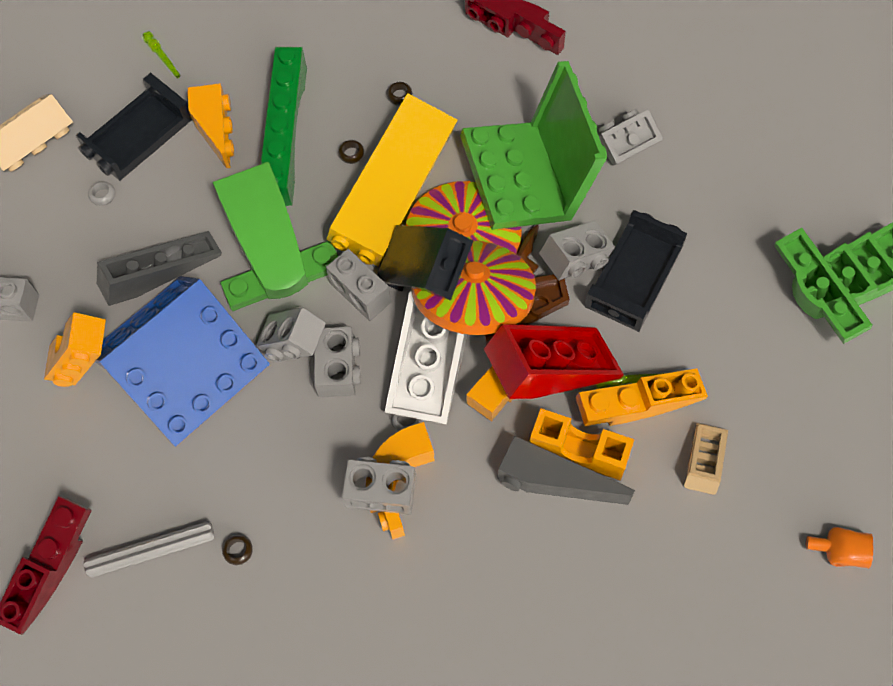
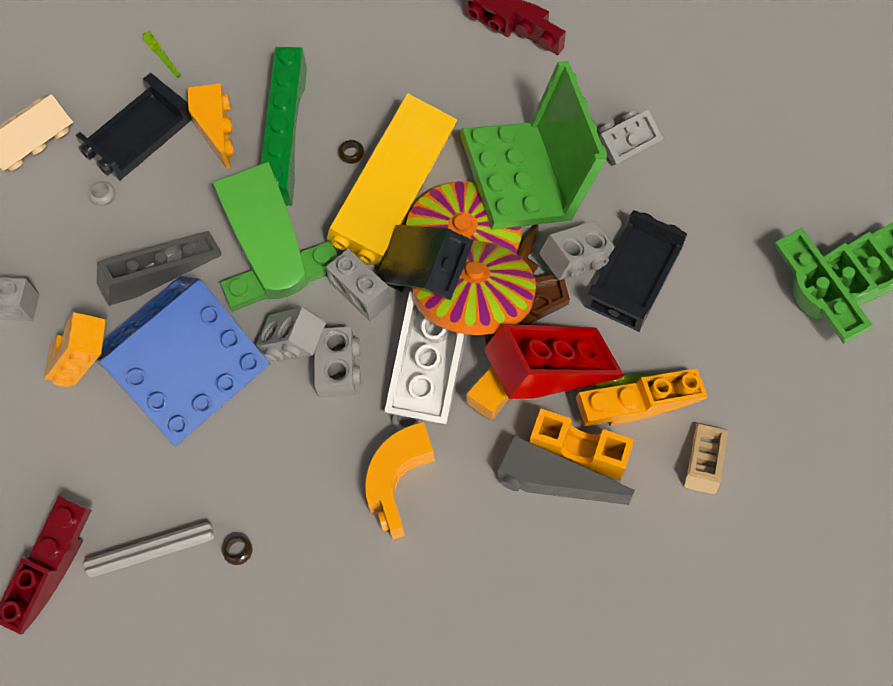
light grey brick [342,457,416,515] -> none
dark brown piece [387,81,412,105] -> none
orange piece [806,527,873,569] -> none

